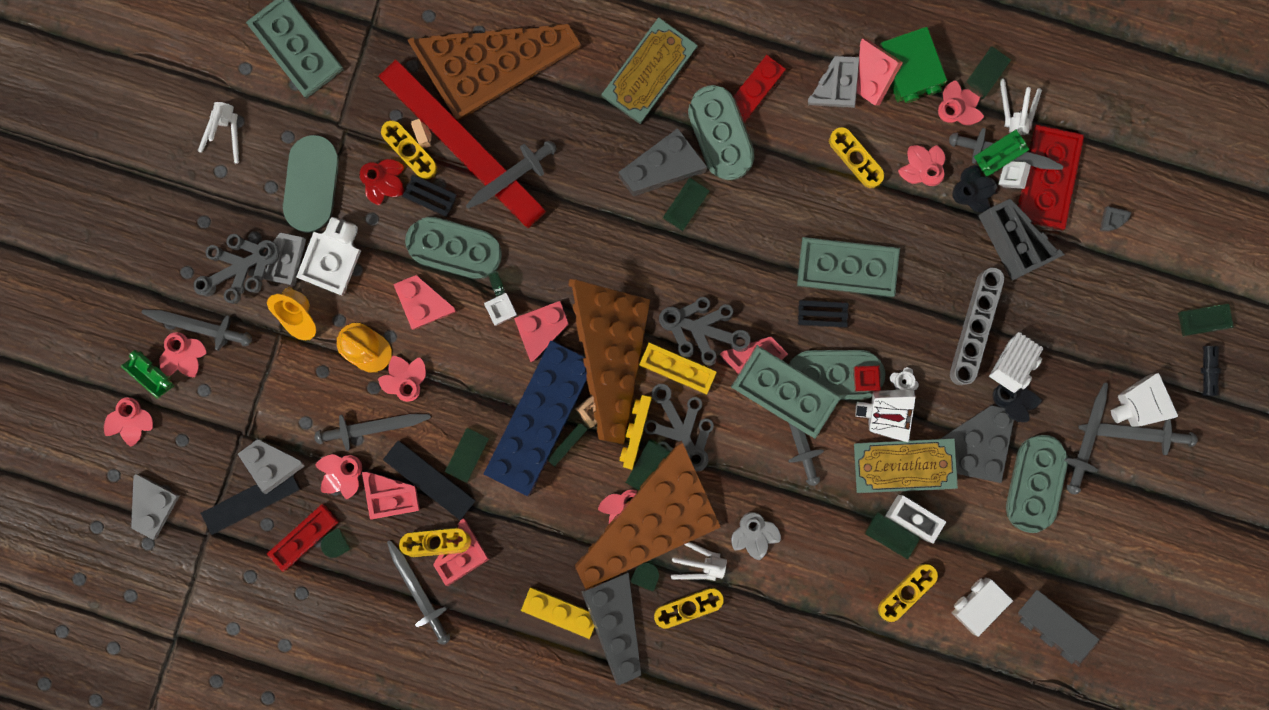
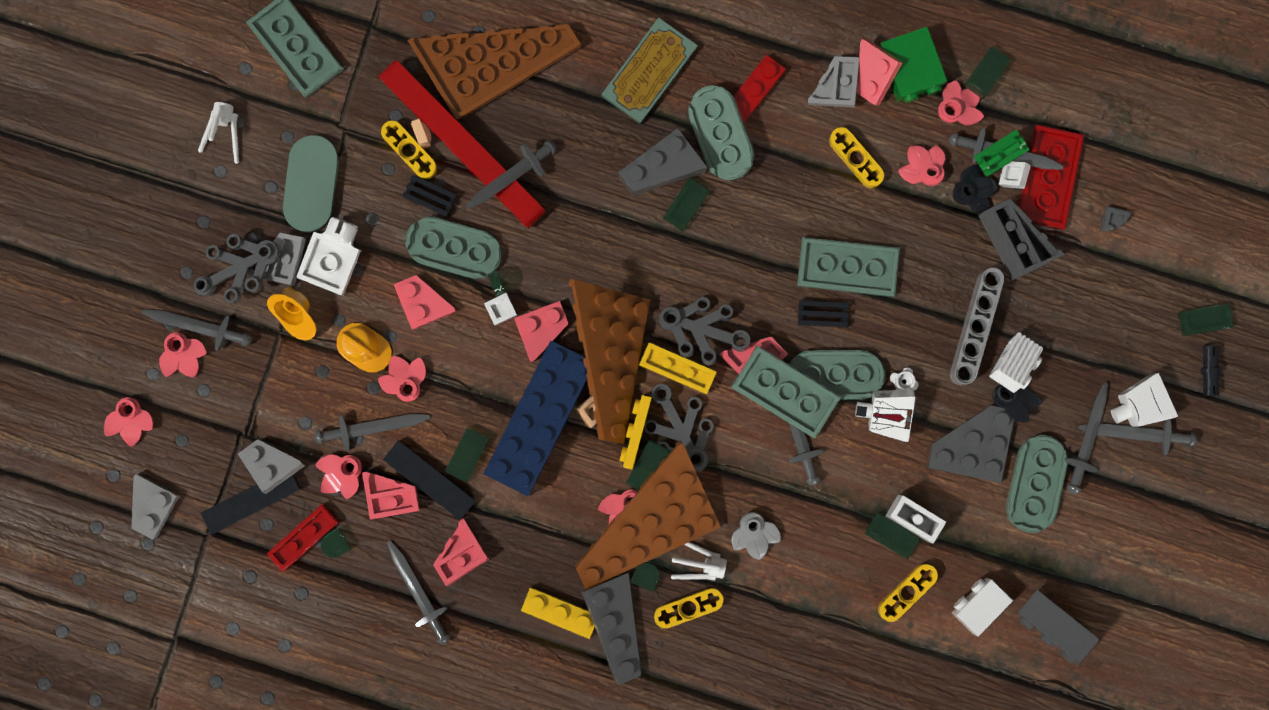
green hinge [121,350,175,399] -> none
red plate [359,159,404,205] -> none
yellow beam [399,528,471,557] -> none
clear green tile [548,424,588,466] -> none
red tile [853,366,881,392] -> none
tile [854,439,958,493] -> none
white plant [1000,78,1042,135] -> none

